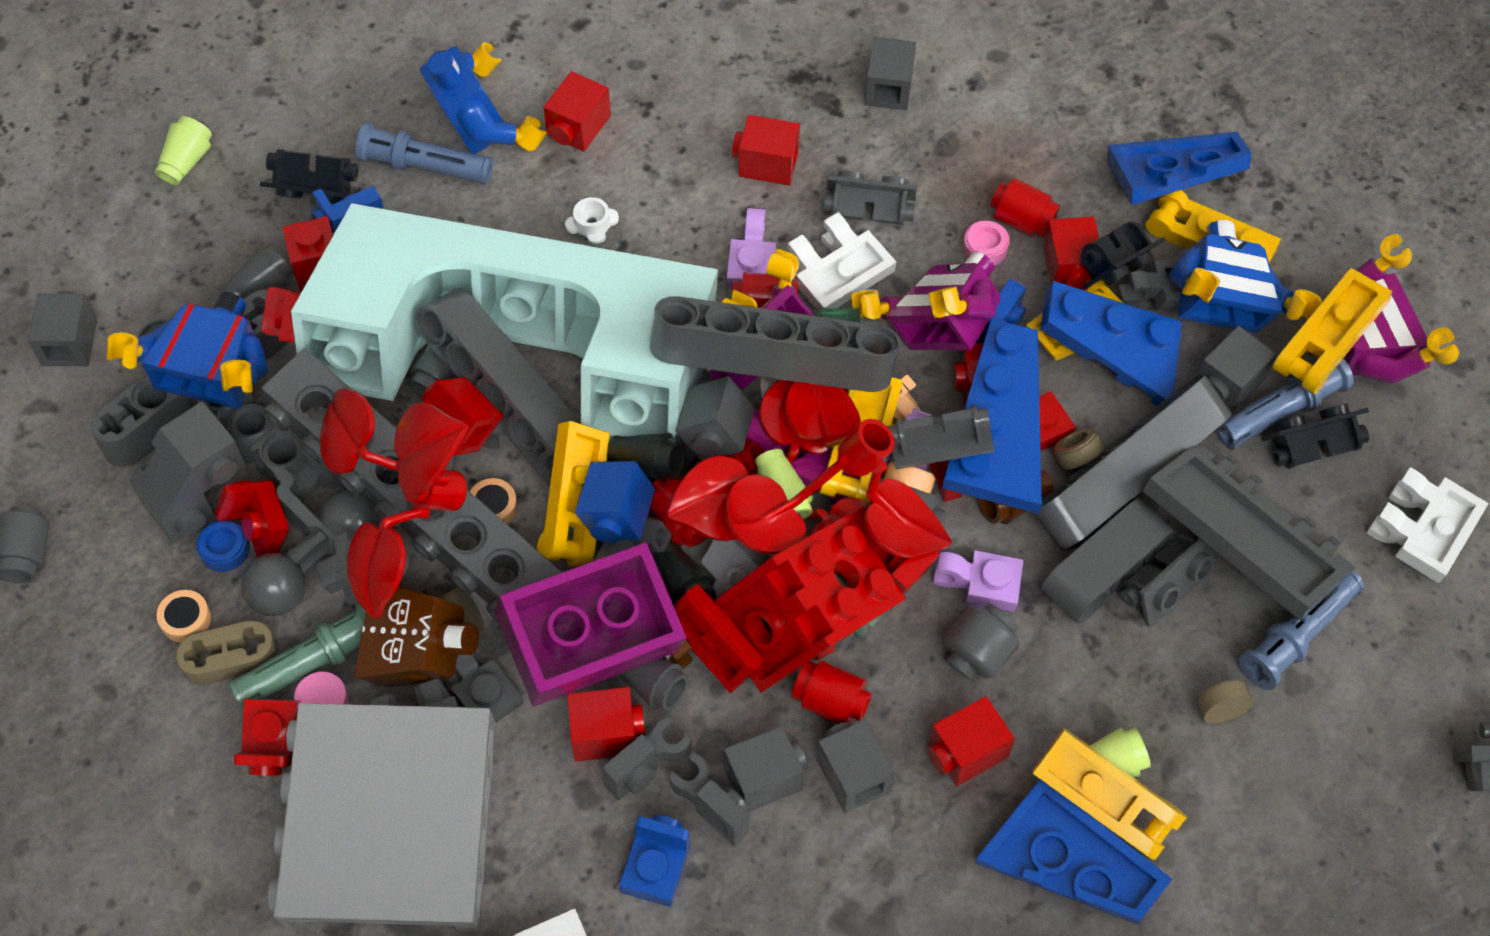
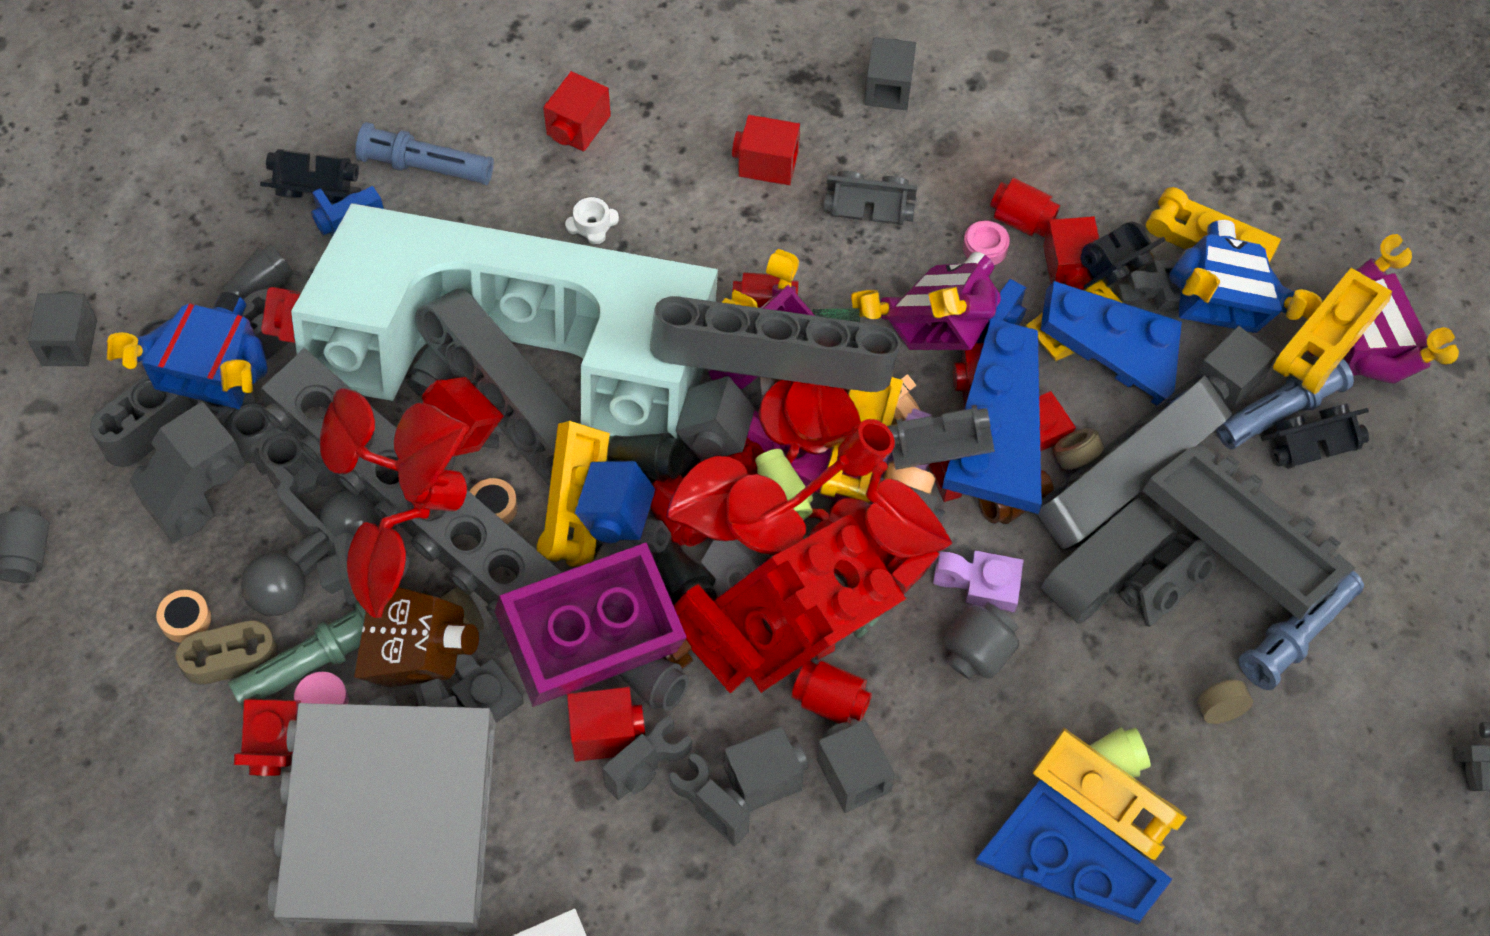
yellowish green cone [154,116,212,186] -> none
blue tile [196,520,250,572] -> none
red bracket [214,480,289,557] -> none
red brick [282,216,333,292] -> none
blue torso [420,42,547,154] -> none
blue bracket [619,815,690,907] -> none
lavender plate [727,208,776,288] -> none
white plate [787,212,897,317] -> none
red brick [927,696,1015,787] -> none
blue wing [1107,132,1252,205] -> none
white plate [1366,467,1489,583] -> none

